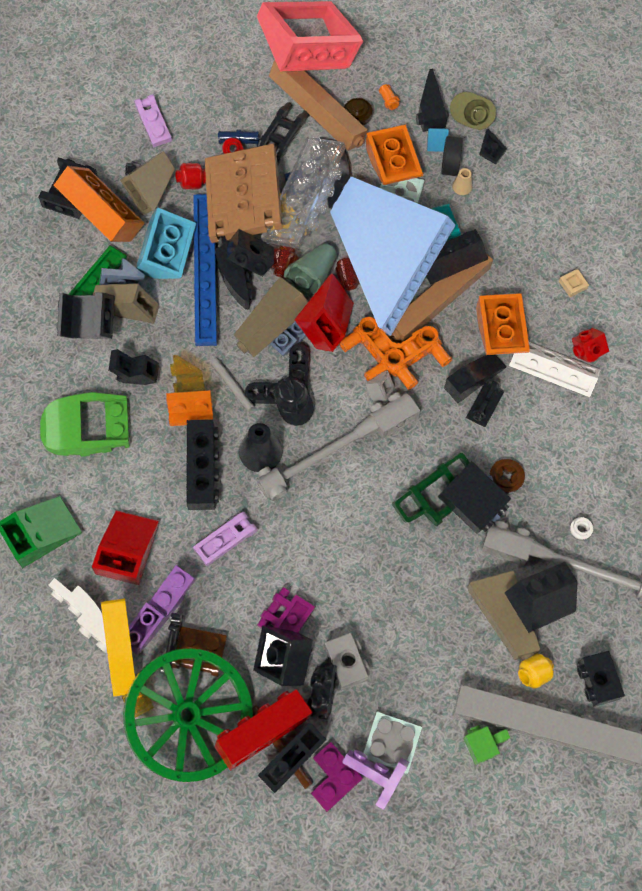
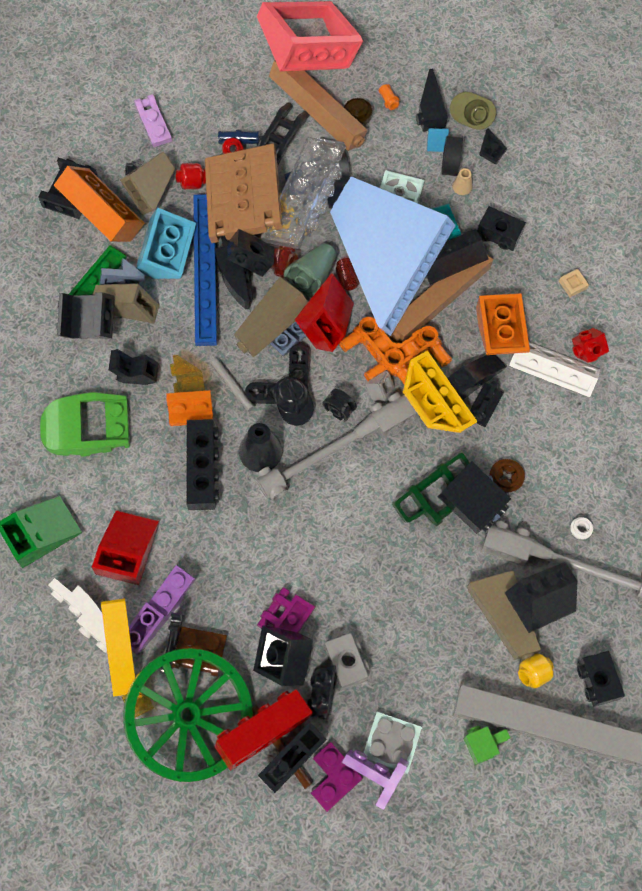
lavender plate [193,512,258,567] -> none
orange slope [366,124,423,185] -> none
none -> black wheel [322,388,357,422]
none -> yellow wedge [403,350,477,433]
none -> black brick [477,206,526,251]

